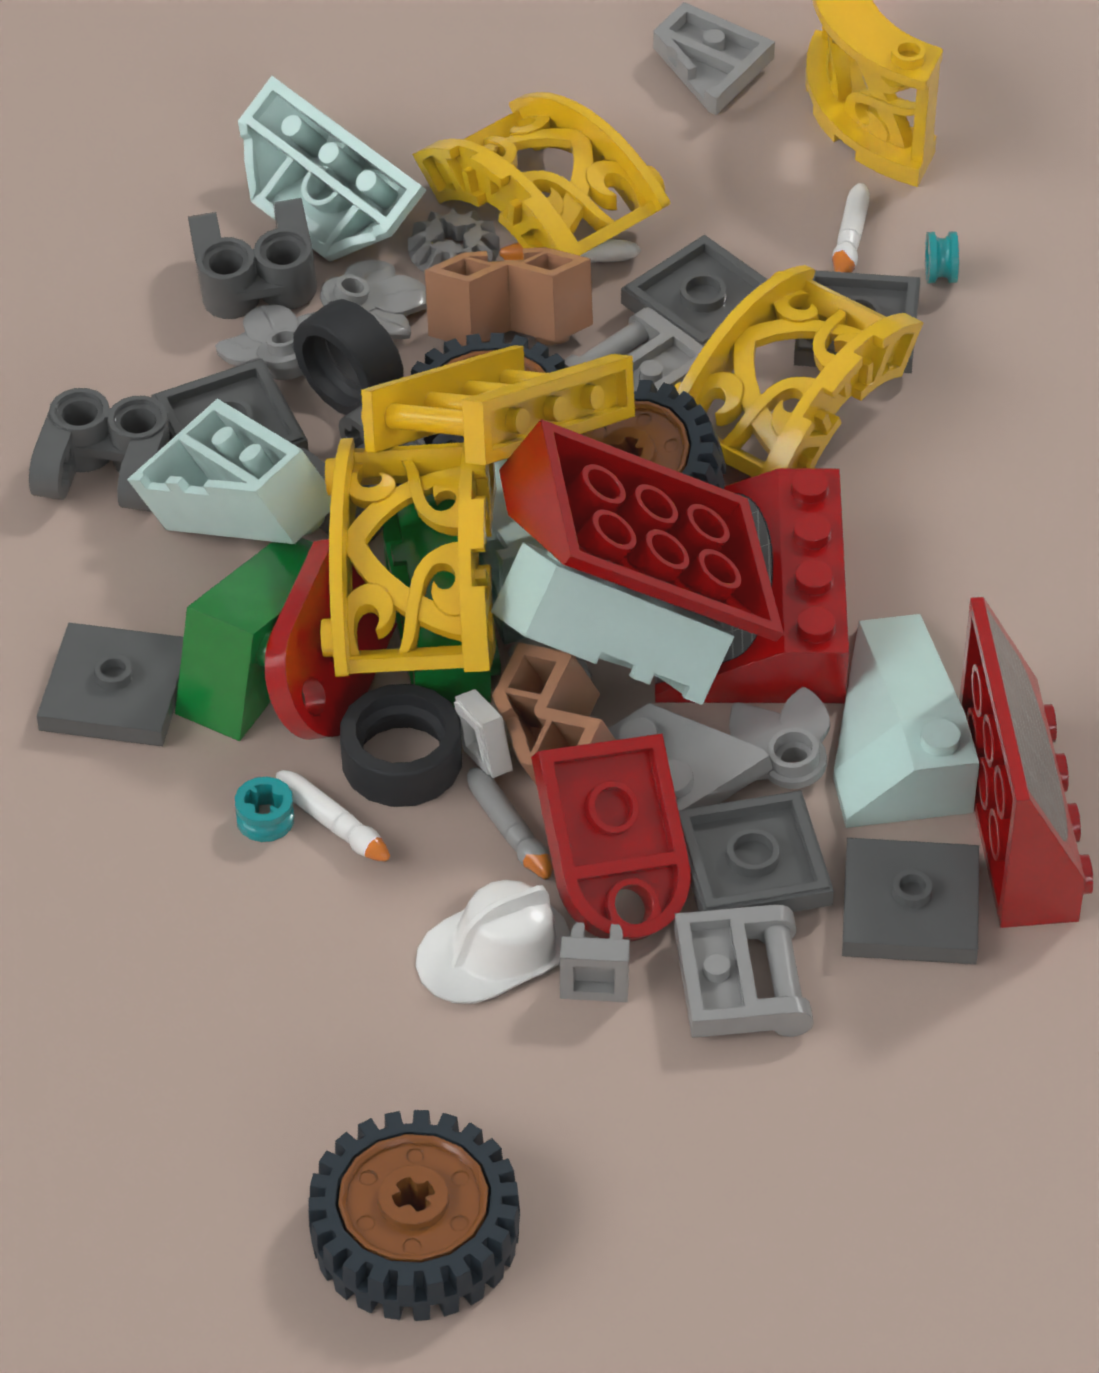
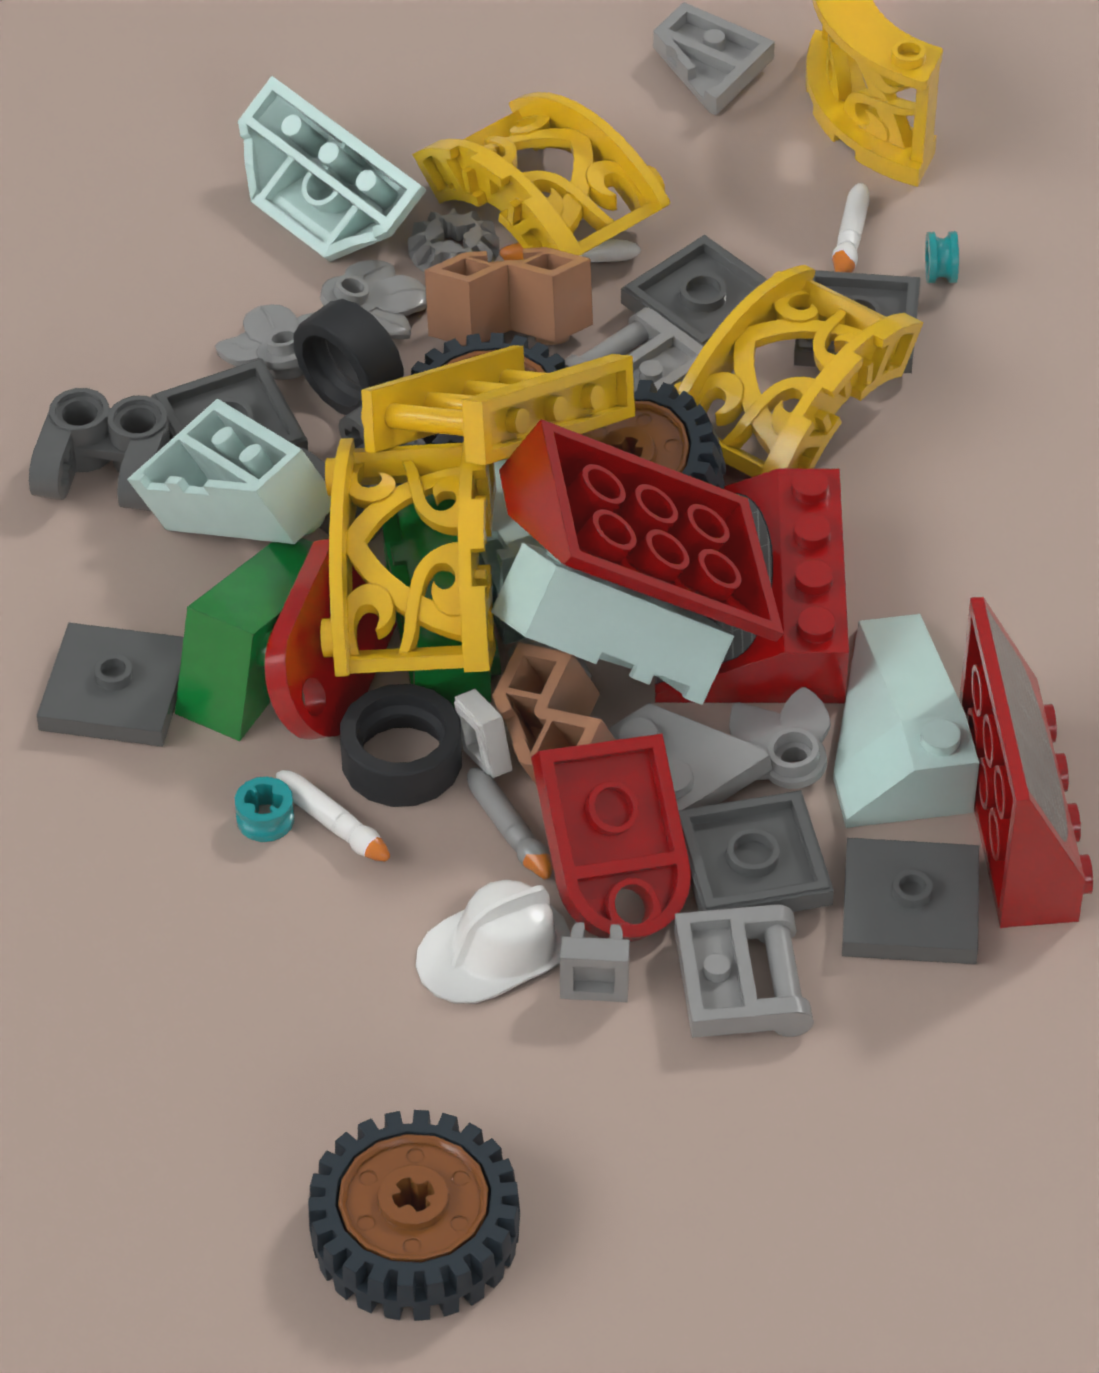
dark grey piece [188,198,317,319] -> none

